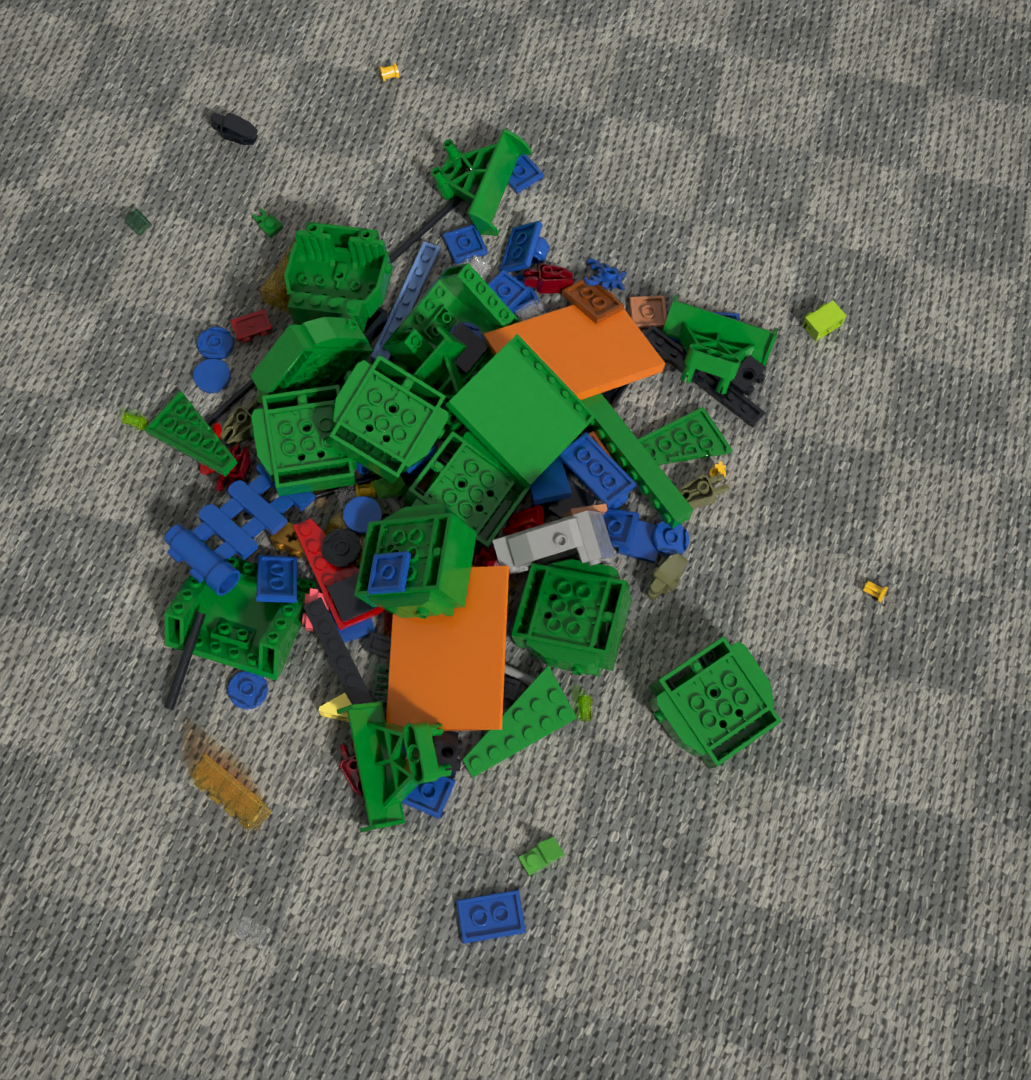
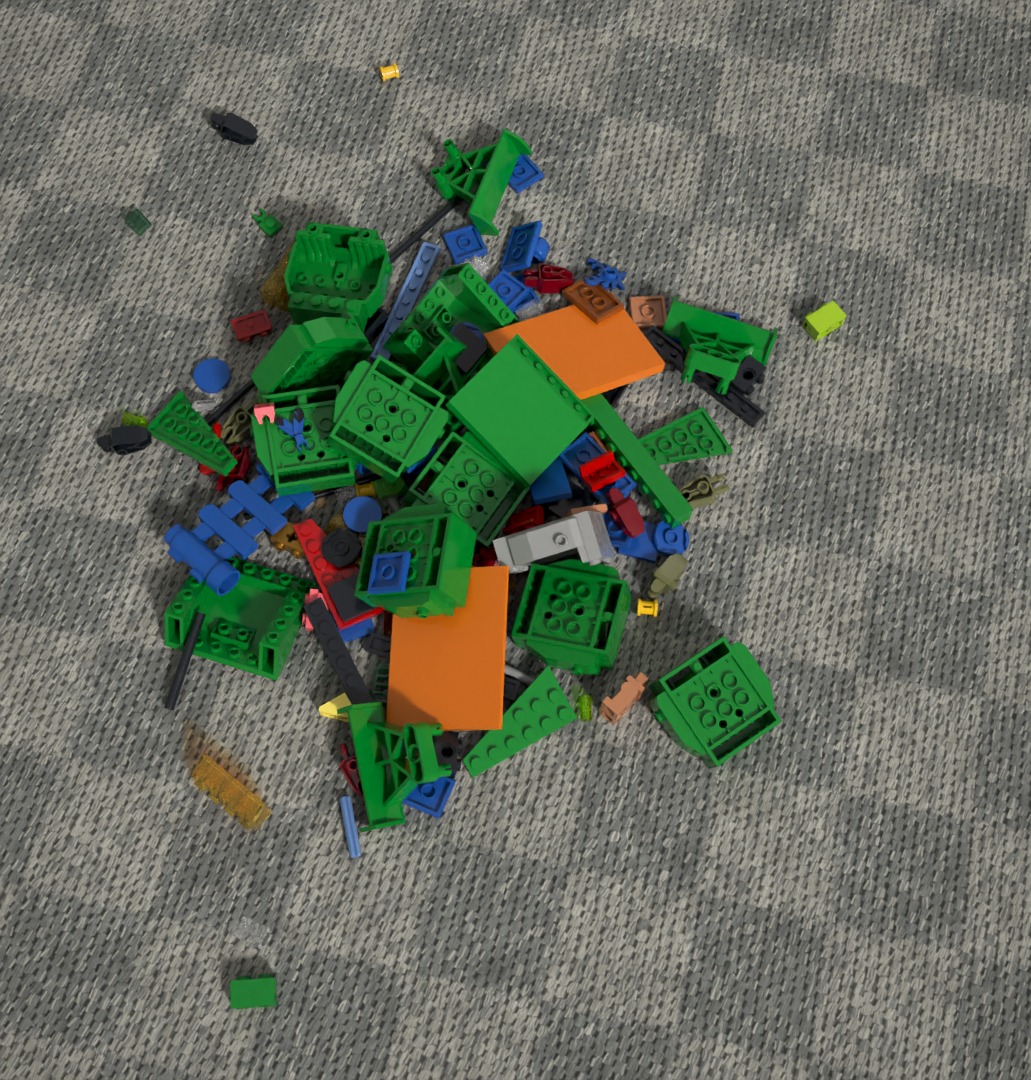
blue tile [197,327,234,360] -> none
blue tile [228,671,268,710] -> none
blue tile [256,555,297,603] -> none
blue tile [456,890,526,944] -> none
bright green slope [518,837,565,876] -> none
yellow piece [709,461,726,478] -> none
yellow piece [863,581,888,603] -> none
none -> black hinge [96,425,152,455]
none -> light grey piece [191,399,217,412]
none -> green brick [230,974,277,1010]
none -> coral tile [254,402,275,424]
none -> blue piece [275,408,309,453]
none -> medium blue axle [340,796,361,858]
none -> red bracket [579,450,626,492]
none -> nougat hips [599,671,649,726]
none -> dark red hinge [605,487,645,539]
none -> yellow bush [636,598,658,617]

